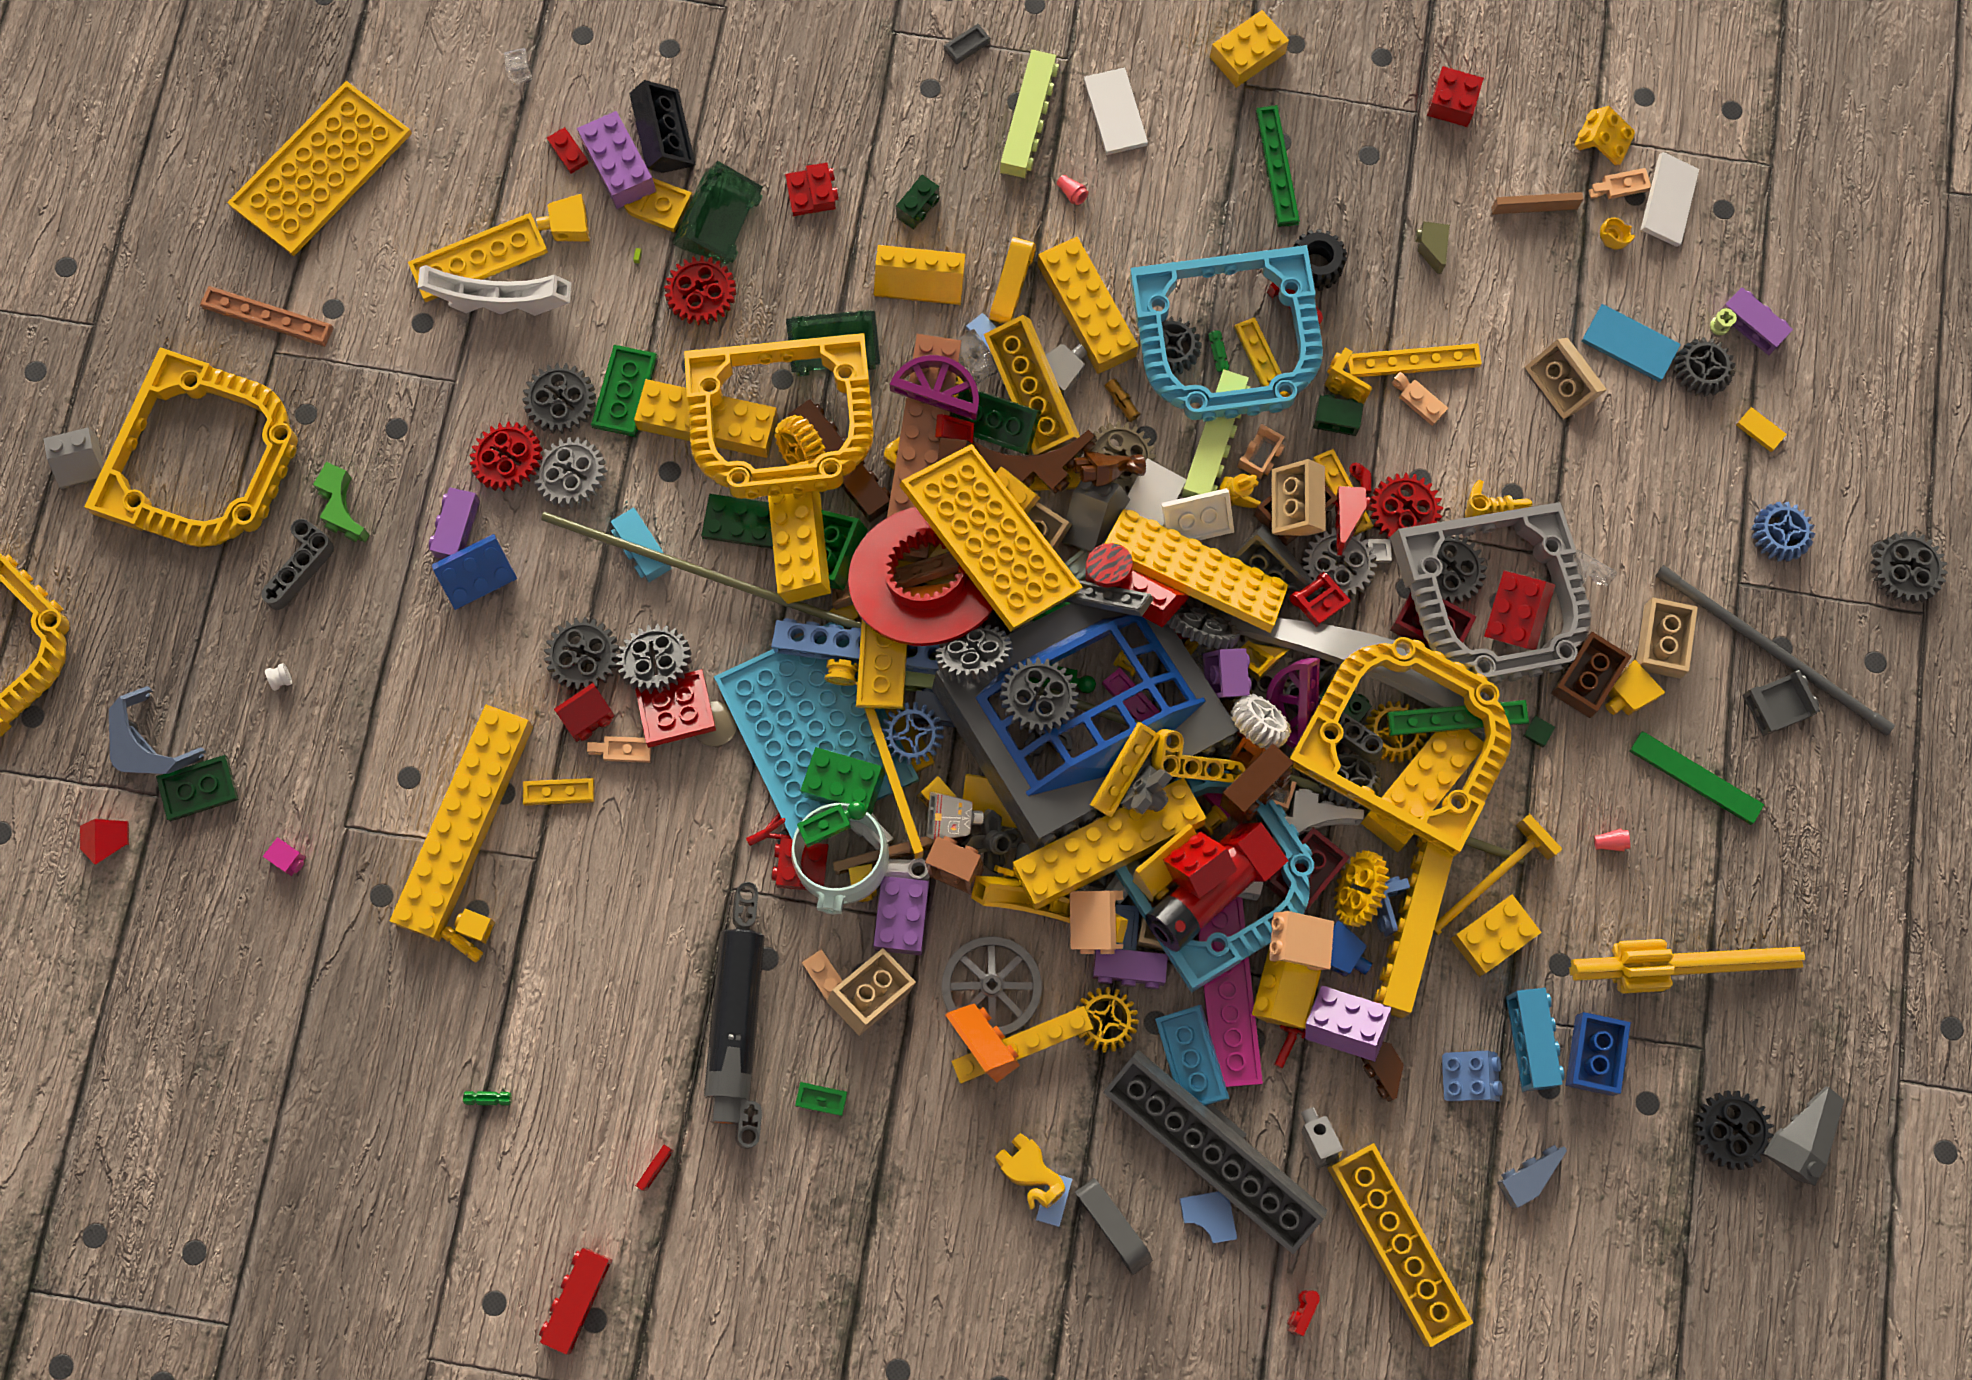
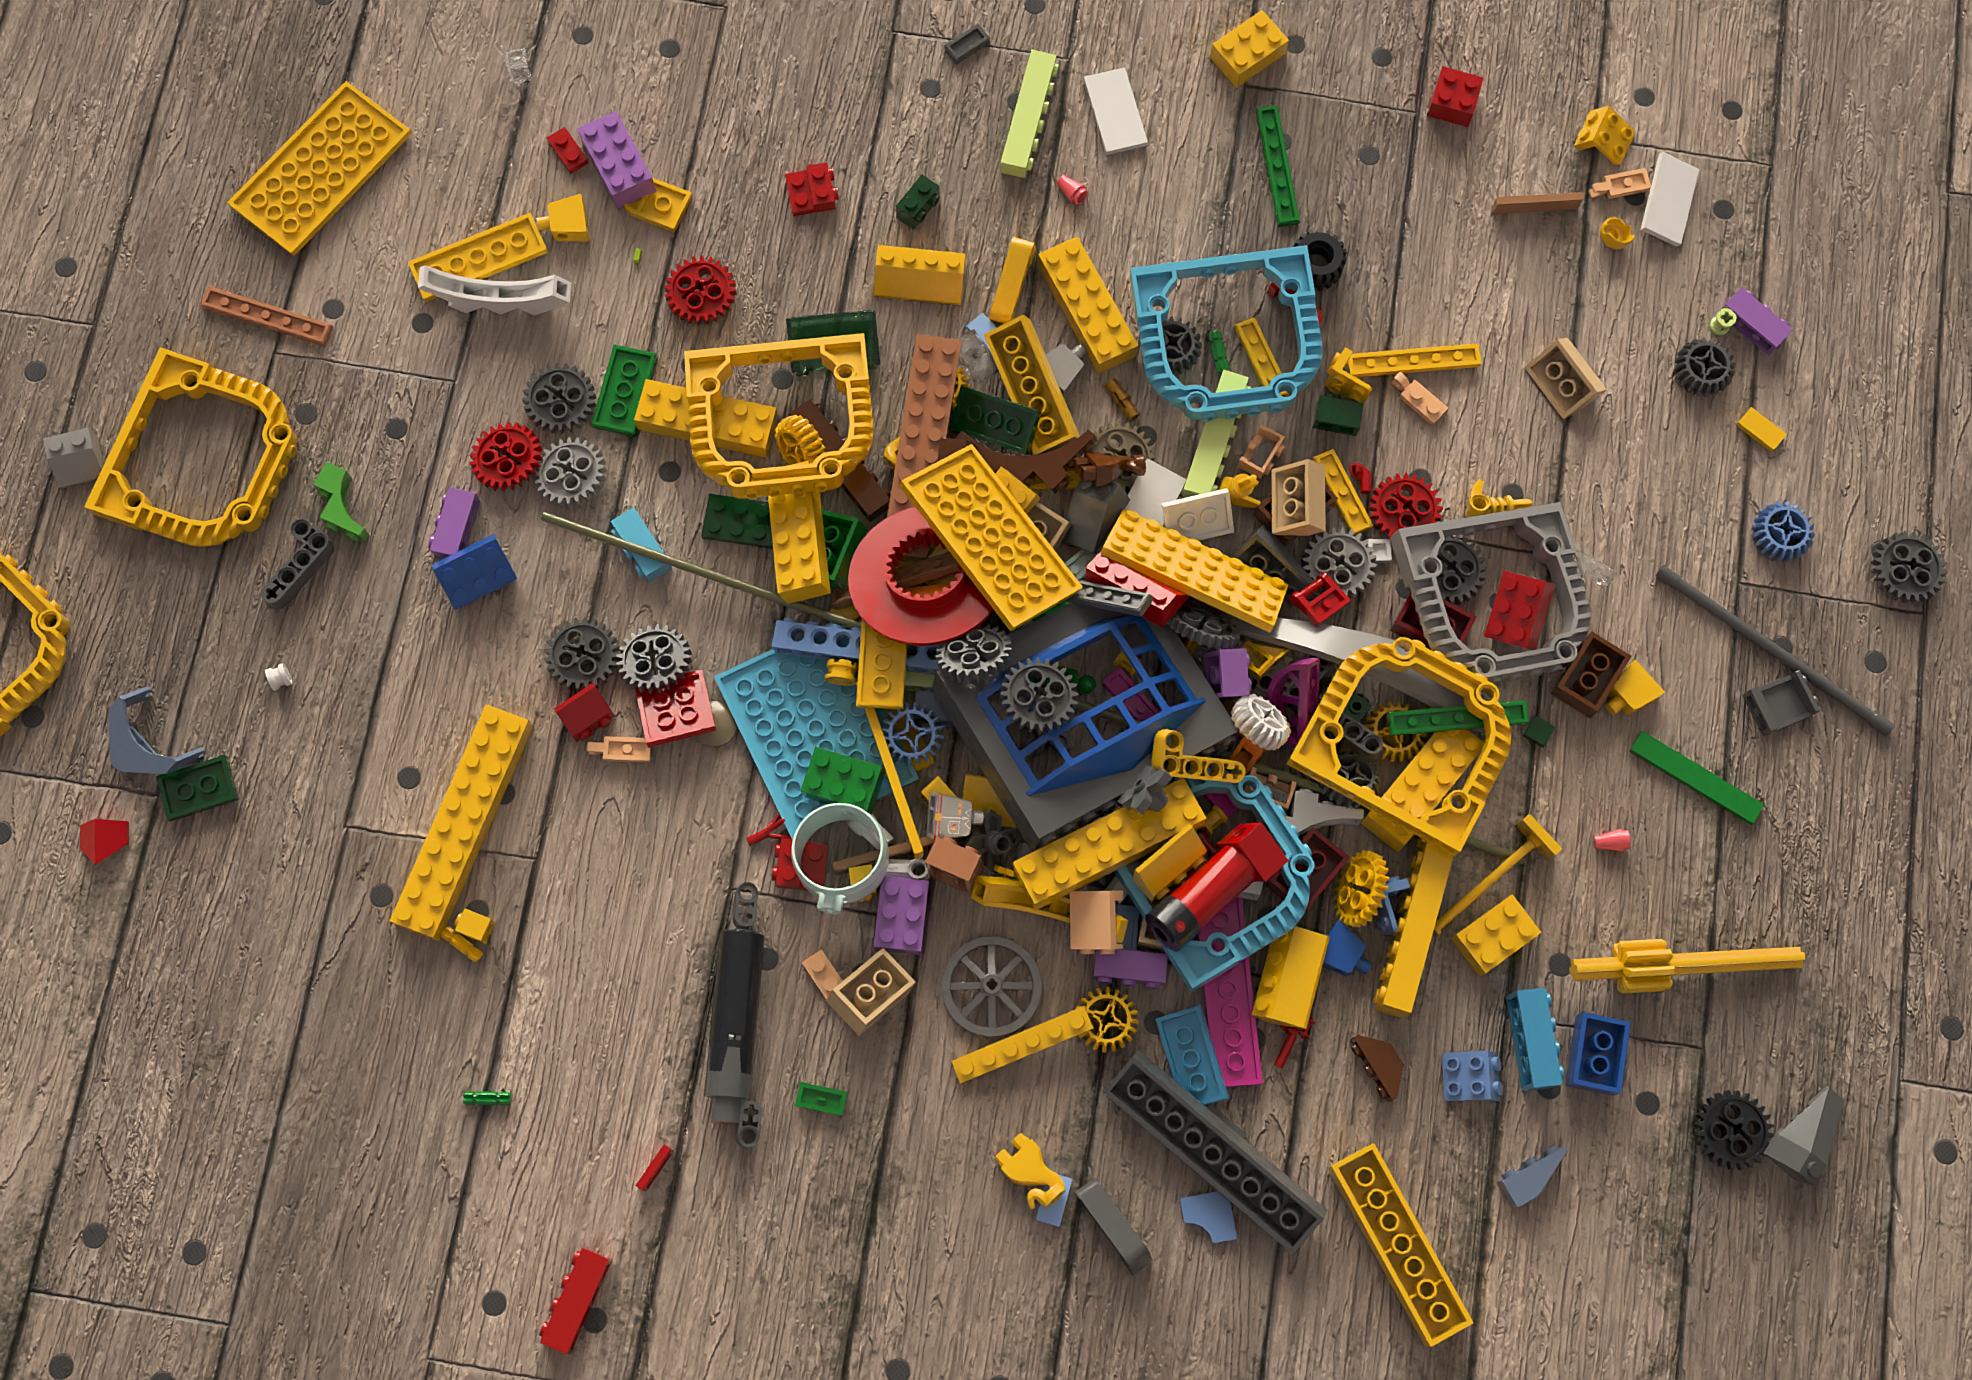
dark pink brick [263,837,306,876] -> none
yellow tile [523,778,595,806] -> none
black slope [629,80,696,173] -> none
clear green windscreen [673,160,763,264] -> none
green plate [797,801,867,848] -> none
magenta window [889,355,979,420] -> none
red tile [935,414,974,444] -> none
orange slope [945,1003,1020,1083] -> none
tile [1086,543,1133,588] -> none
yellow tile [1090,722,1160,818] -> none
red brick [1163,832,1237,899] -> none
reddish brown brick [1220,743,1294,825] -> none
light nougat panel [1269,911,1334,970] -> none
red plate [1287,1290,1320,1336] -> none
light grey torso [1301,1107,1343,1169] -> none
brick [1306,986,1391,1062] -> none
slope [1335,486,1370,556] -> none
olive slope [1415,221,1450,274] -> none
dark azure tile [1581,304,1681,382] -> none
tan brick [1636,597,1698,679] -> none

